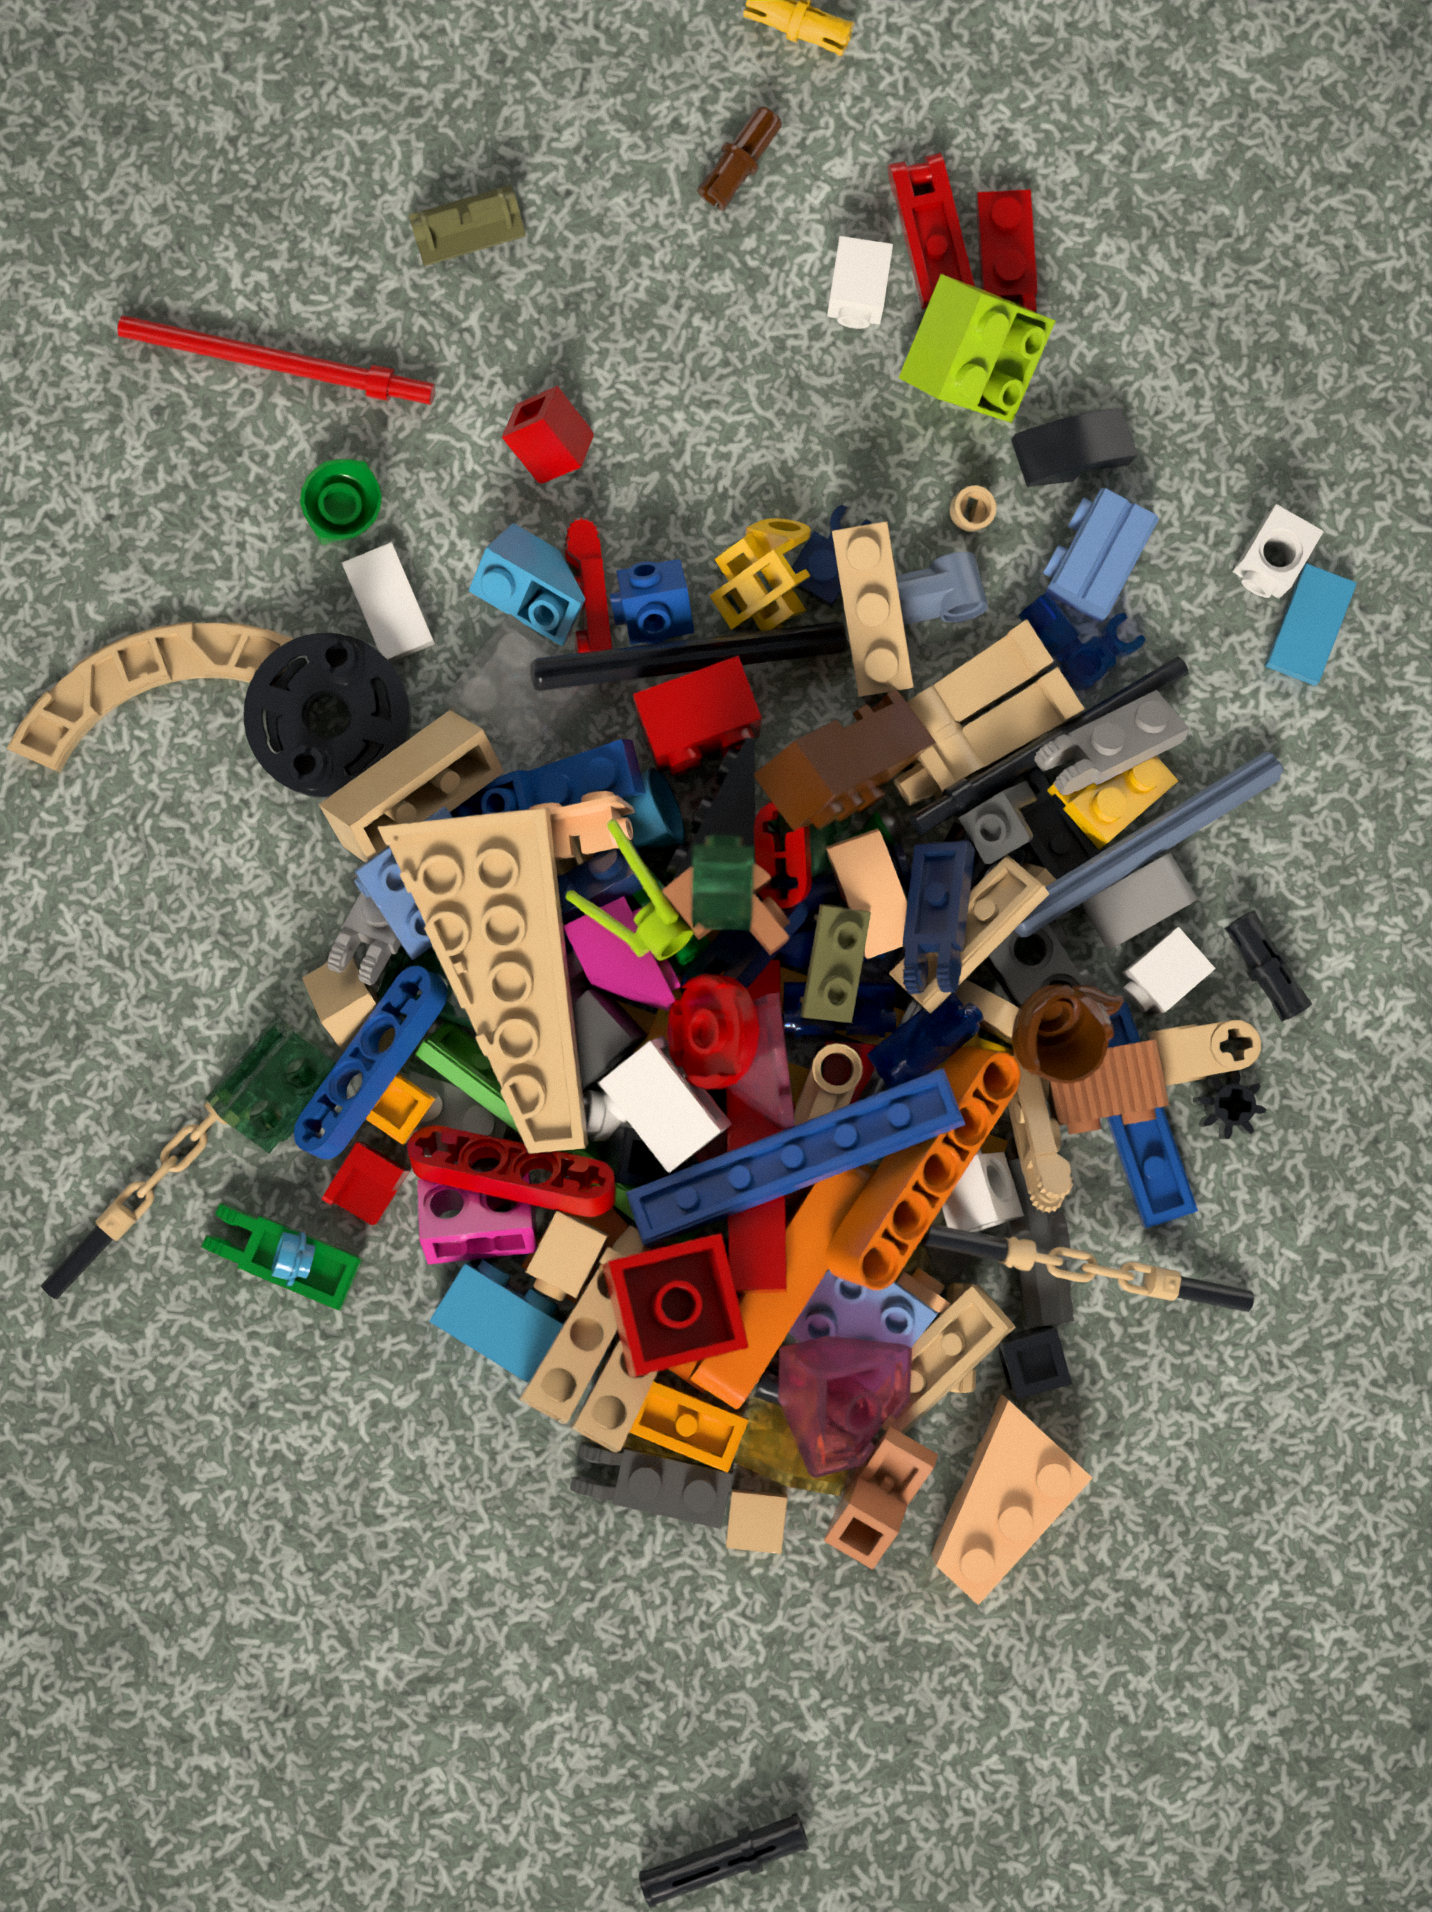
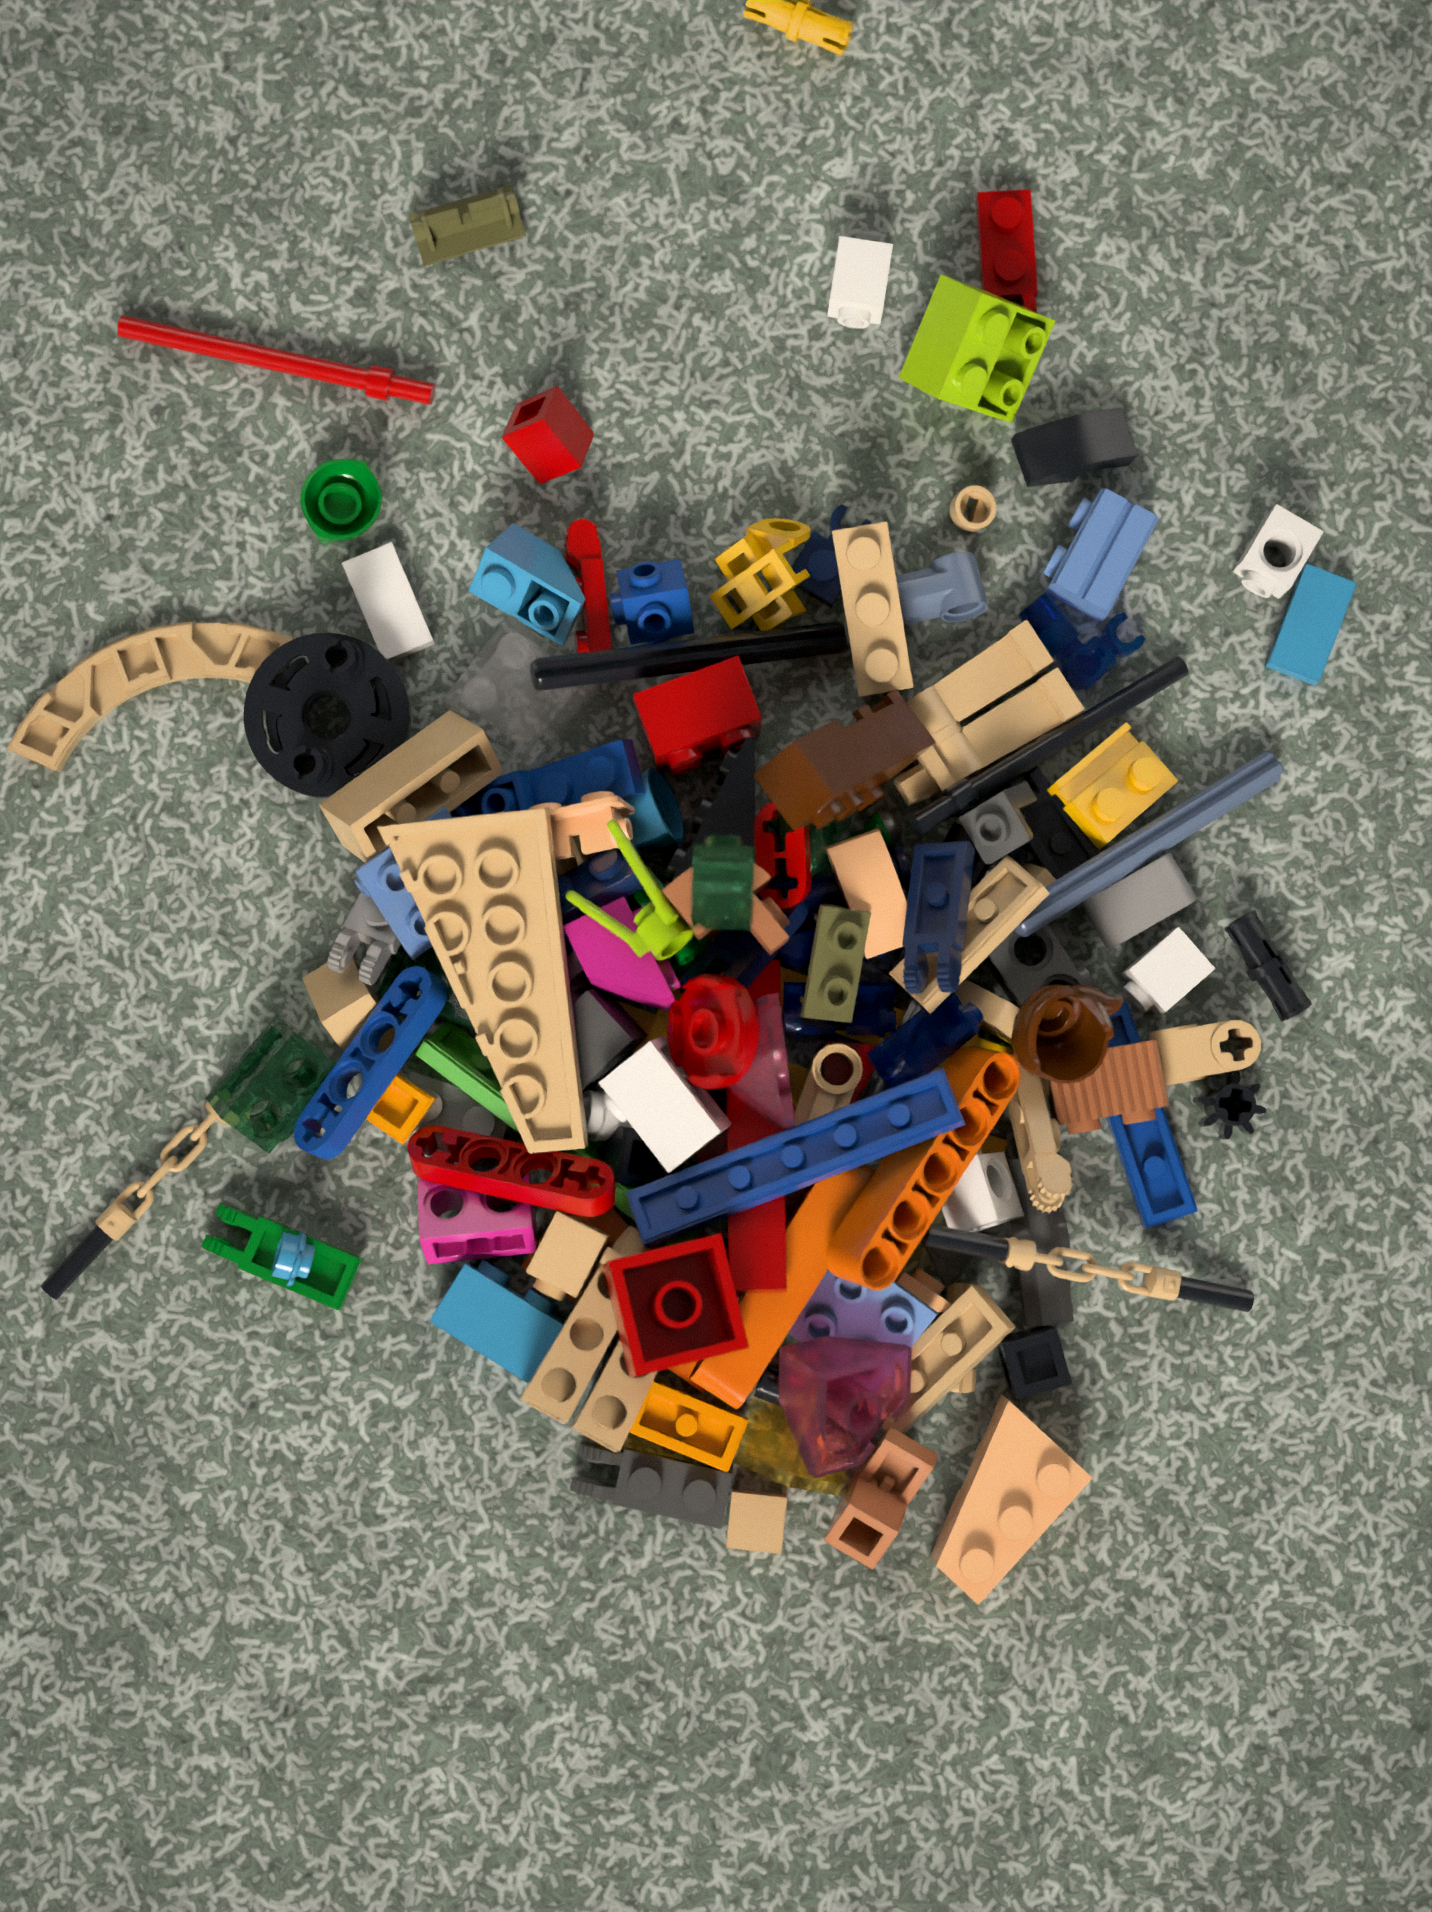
red panel [322,1142,410,1225] -> none
black pin [638,1812,809,1908] -> none
reddish brown axle [697,106,782,211] -> none
red plate [888,153,975,309] -> none
light grey hinge [1034,690,1189,796] -> none

